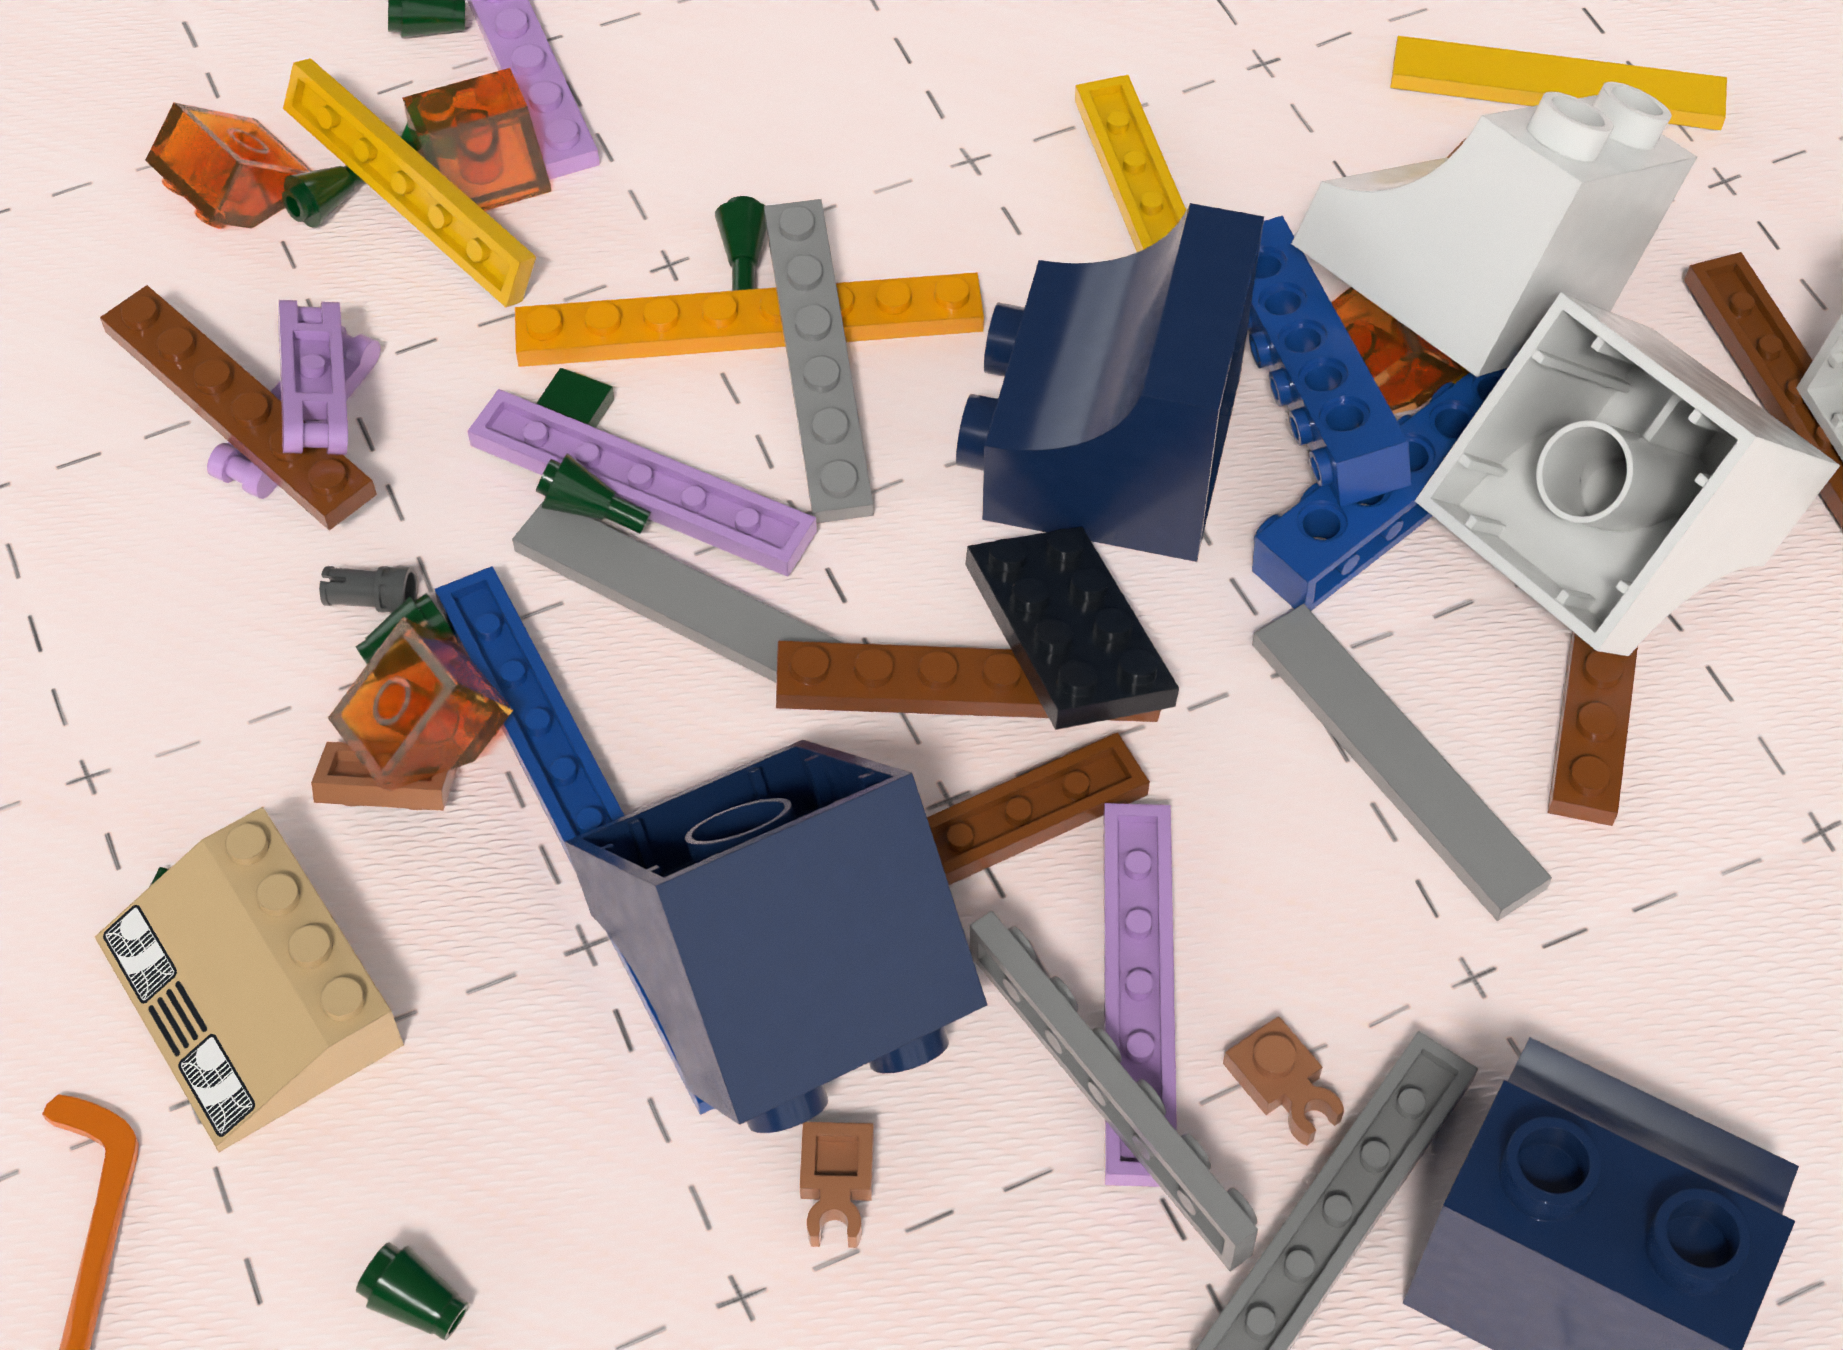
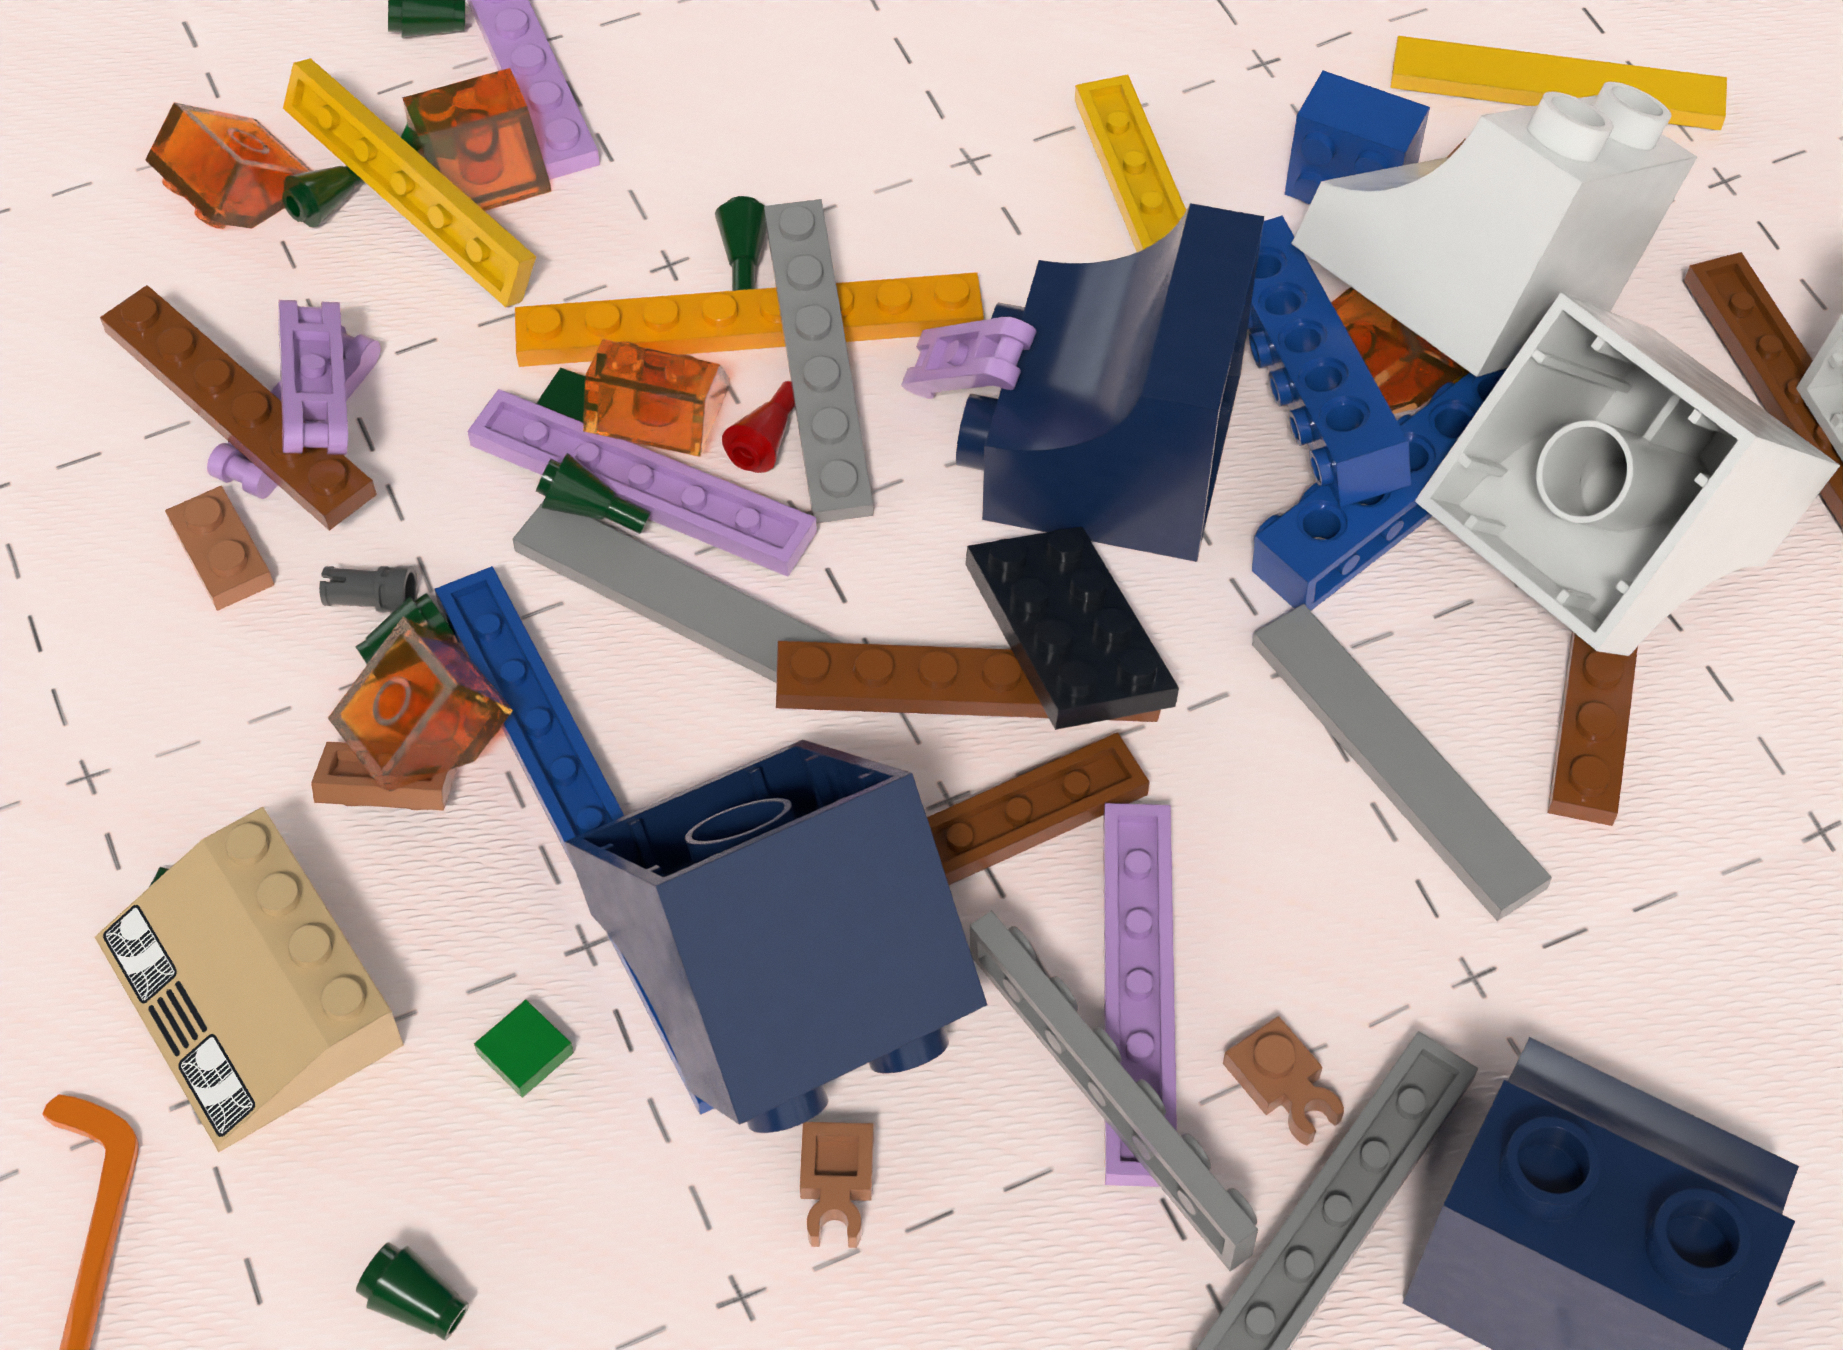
none -> nougat plate [165,485,274,611]
none -> green tile [474,999,574,1098]
none -> clear orange slope [583,339,730,457]
none -> red cone [722,381,795,473]
none -> lavender plate [901,317,1037,399]
none -> blue brick [1284,70,1430,204]

